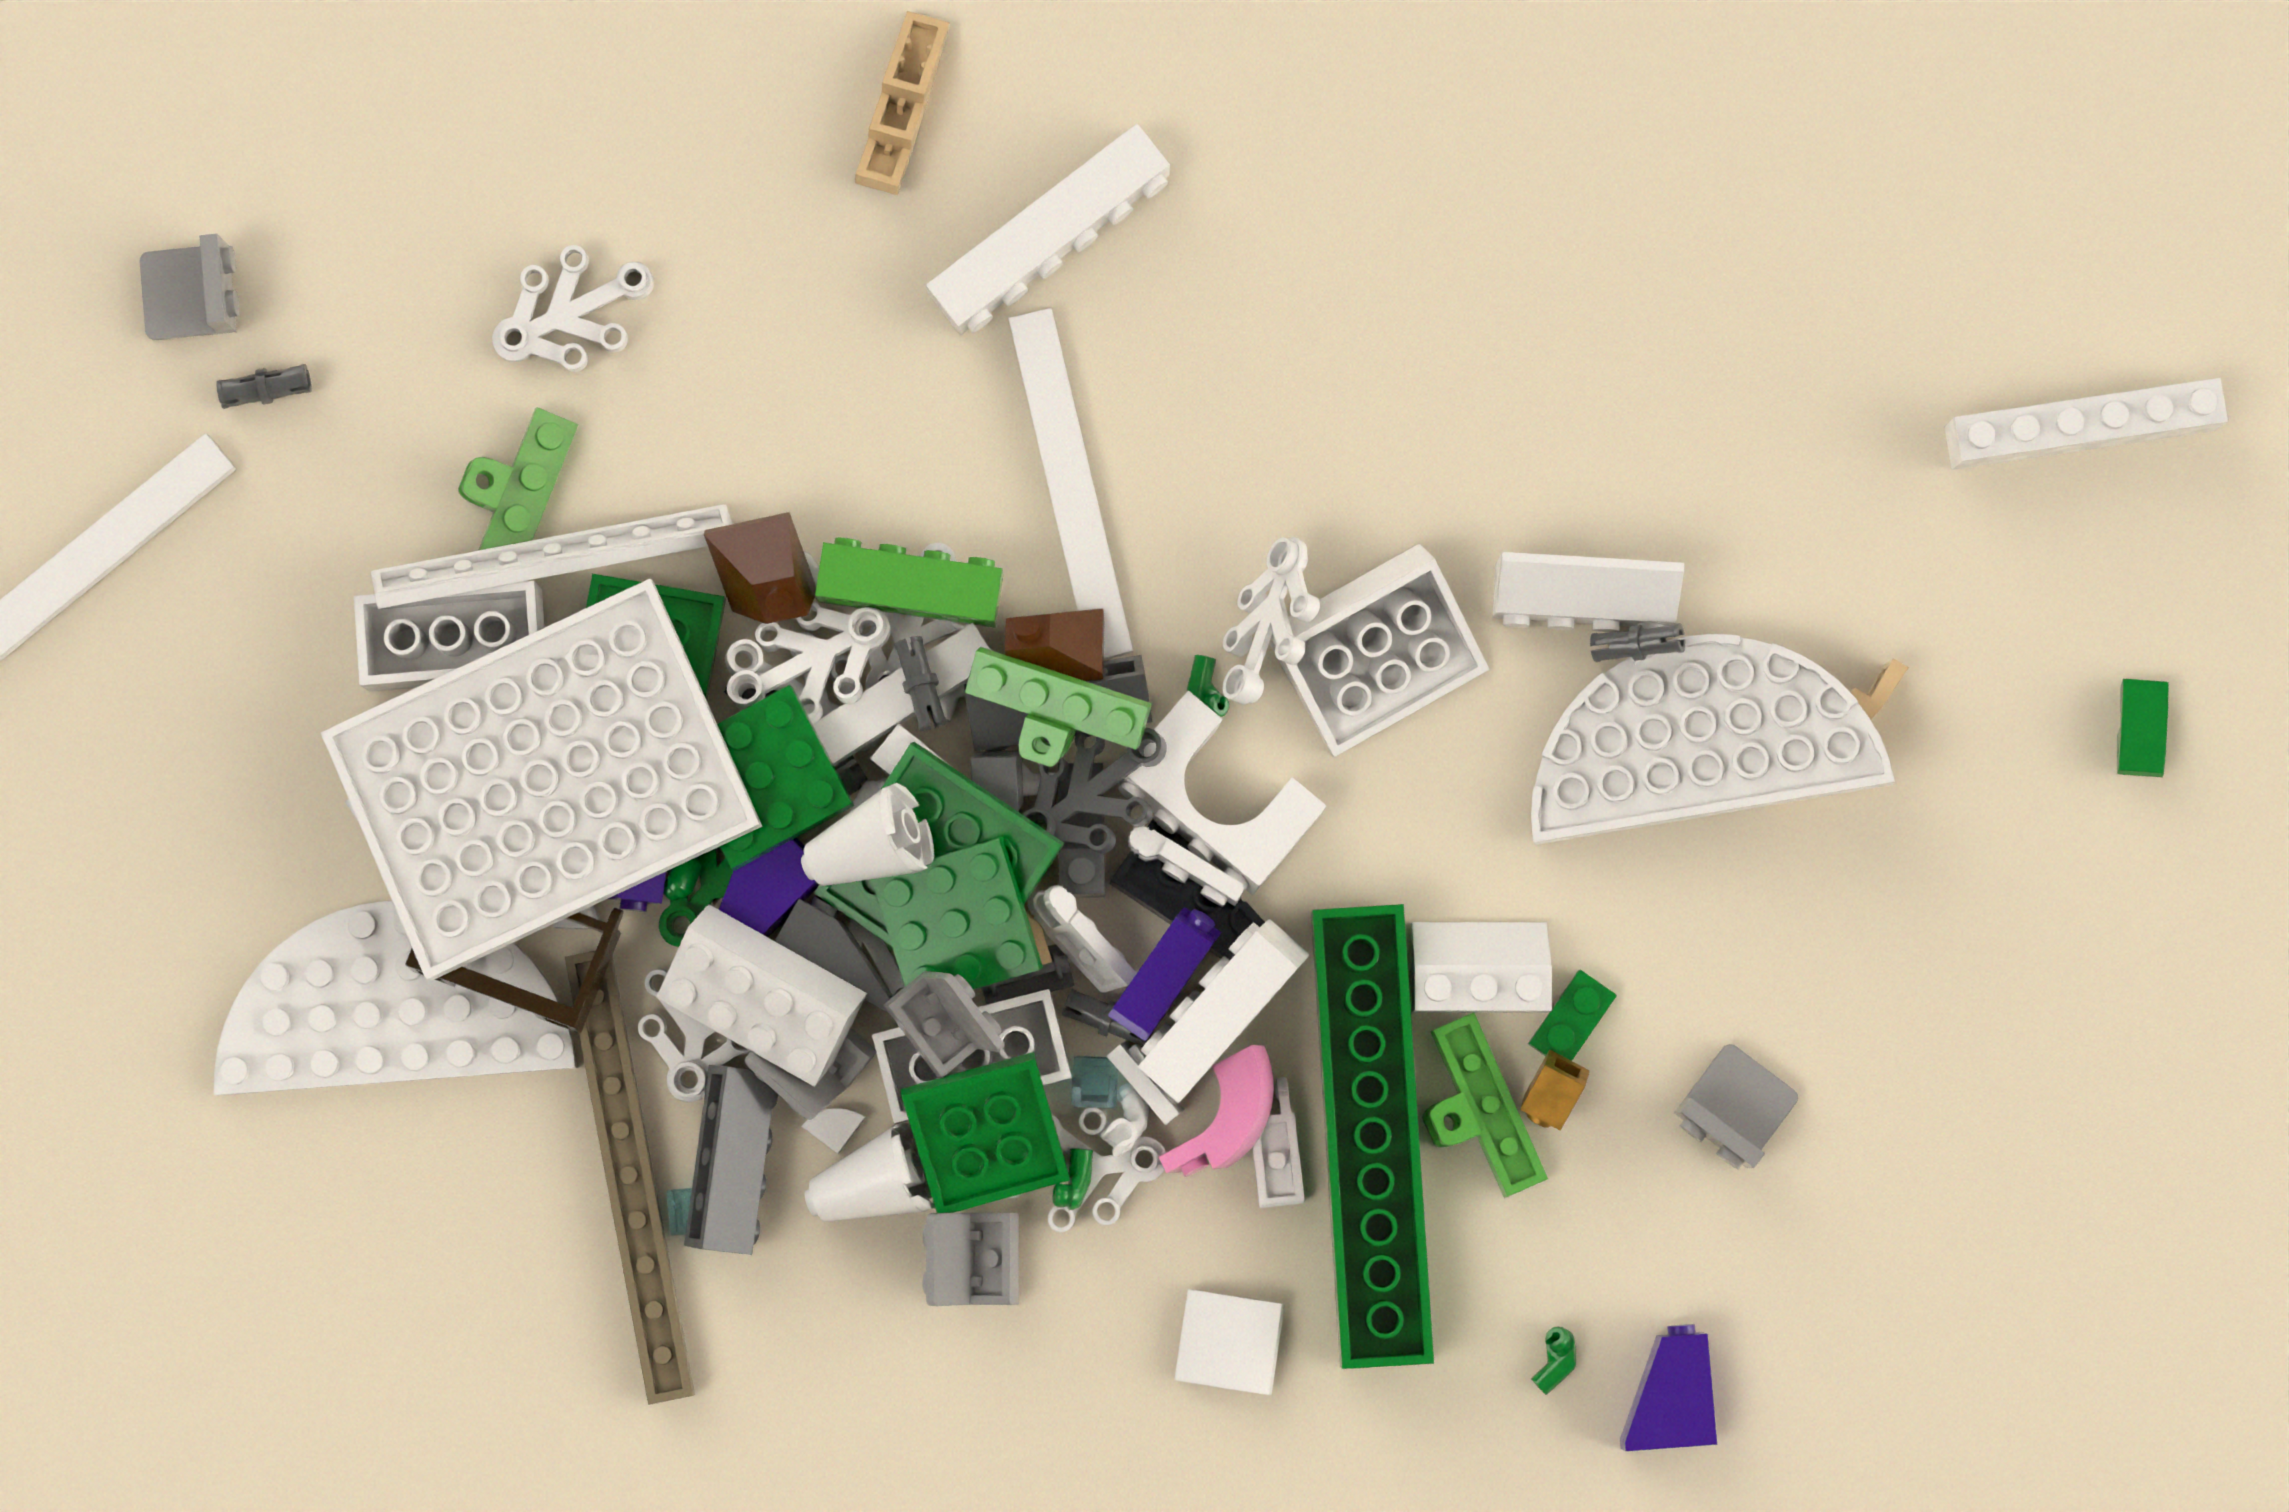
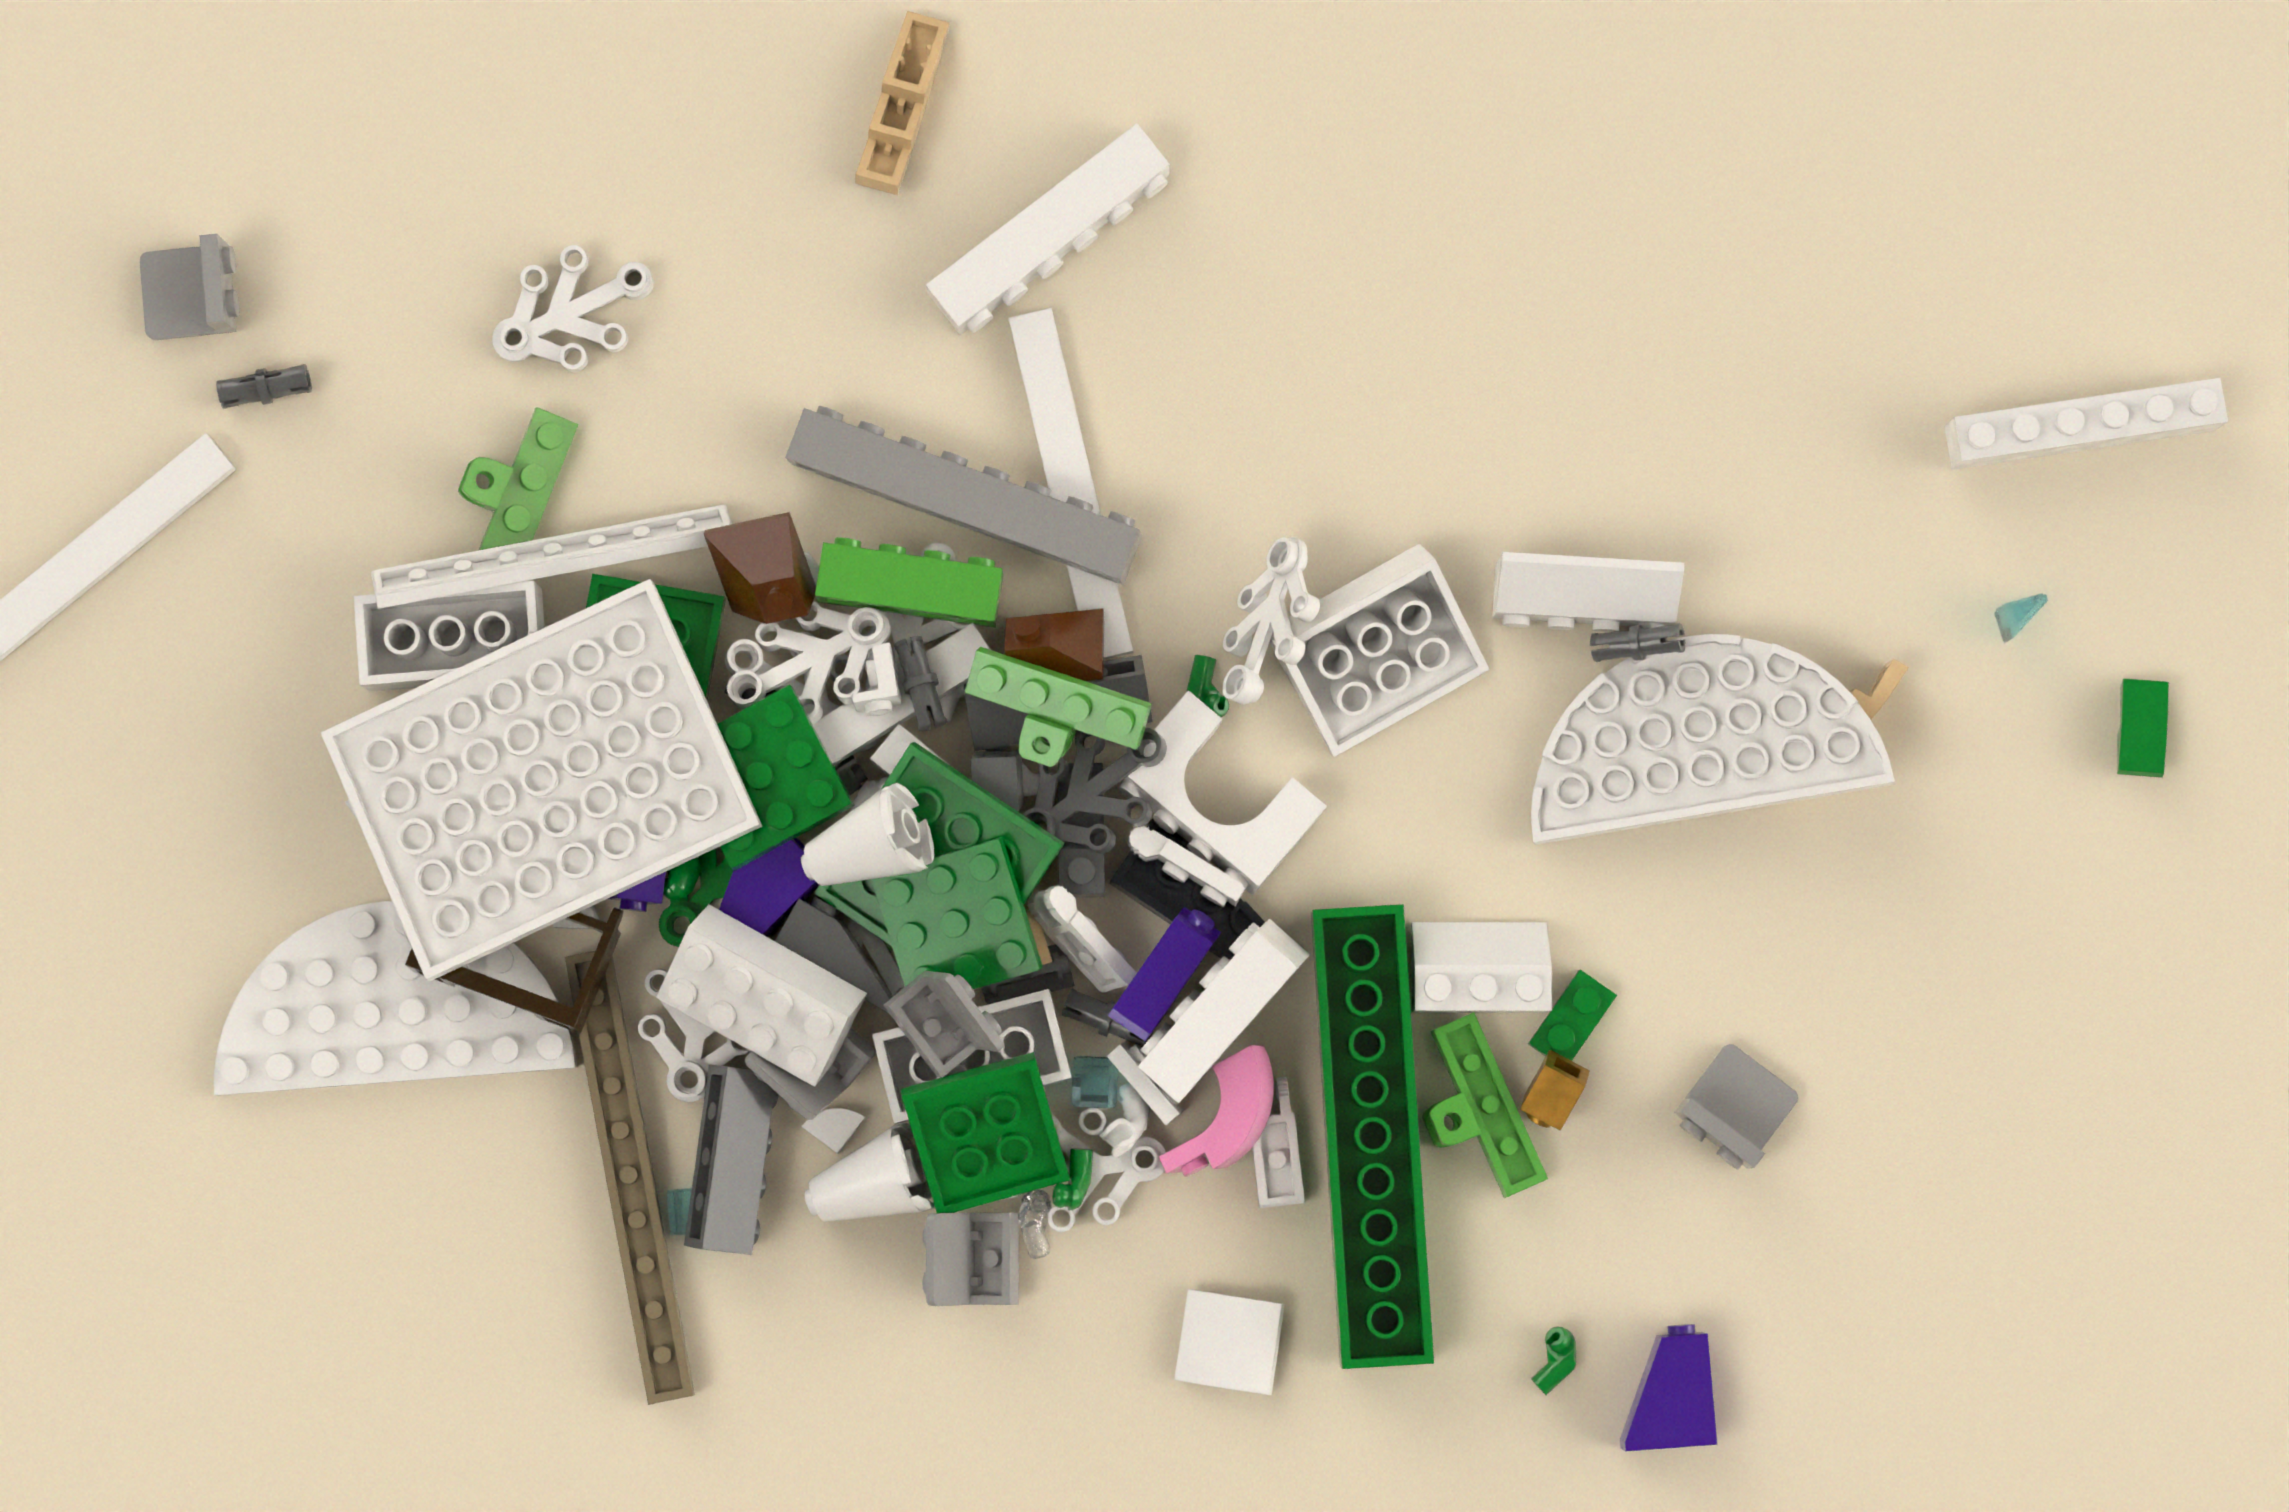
none -> light grey brick [785,406,1142,585]
none -> white bracket [852,642,902,716]
none -> clear arm [1018,1189,1052,1259]
none -> clear light blue slope [1994,593,2048,643]

